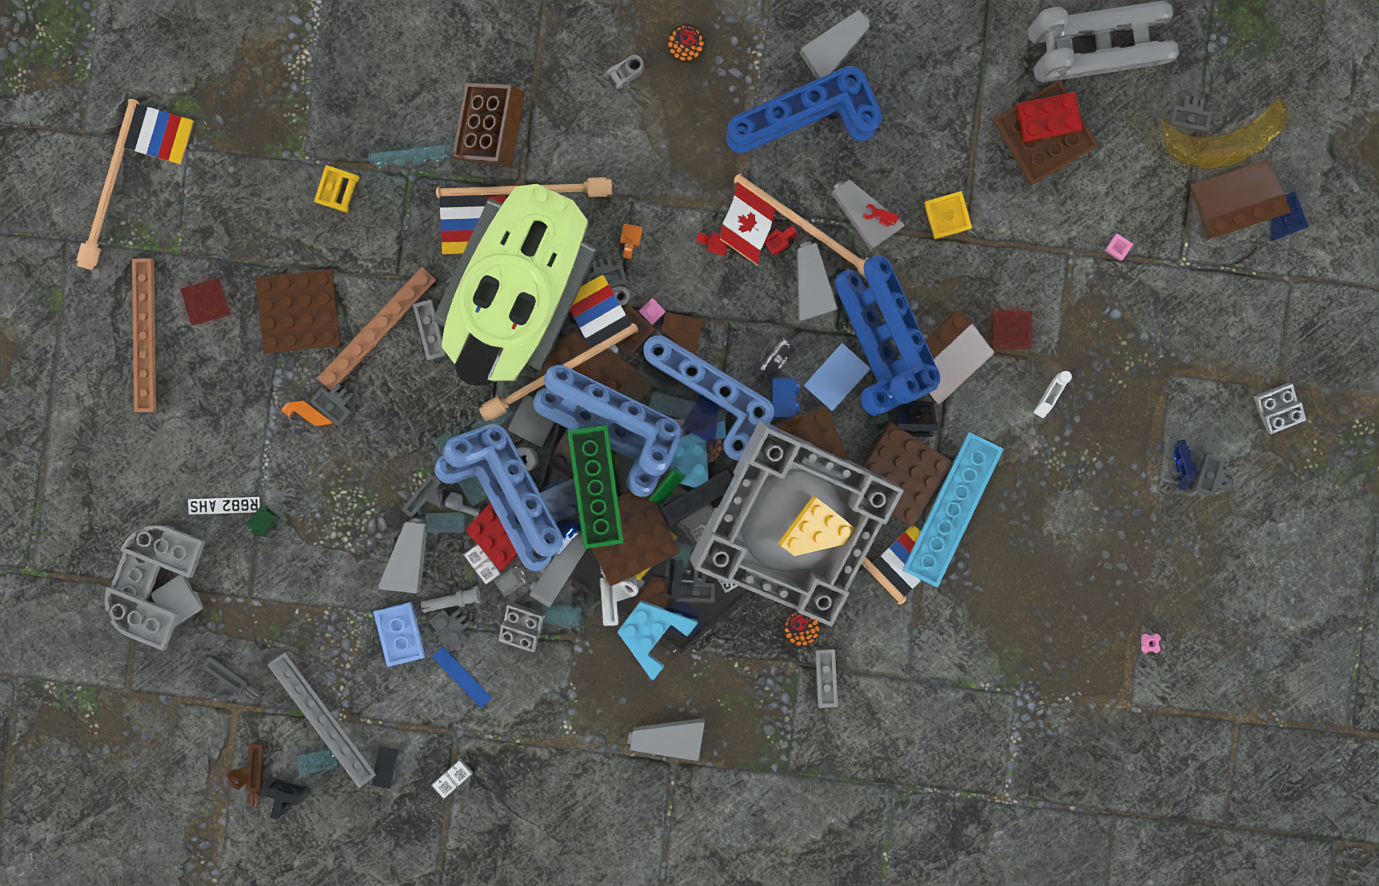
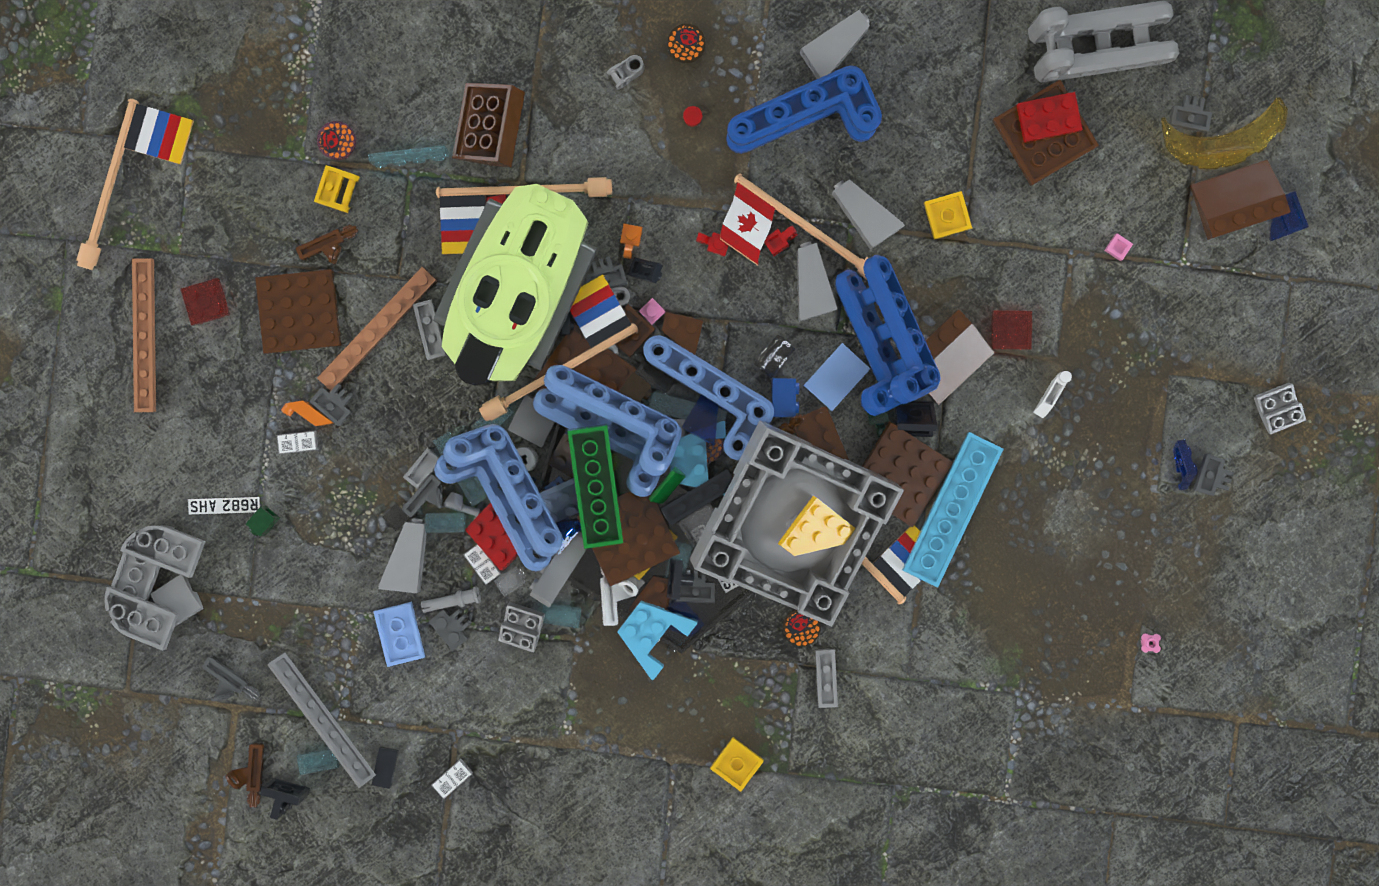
blue sticker [432,646,492,708] -> none
light grey slope [627,719,704,761] -> none
red plate [862,204,899,227] -> none
none -> white tile [277,431,319,454]
none -> reddish brown piece [296,224,358,265]
none -> tile [317,121,356,160]
none -> light grey tile [403,448,439,489]
none -> black tile [627,257,663,283]
none -> red tile [683,106,702,127]
none -> yellow plate [710,737,764,792]

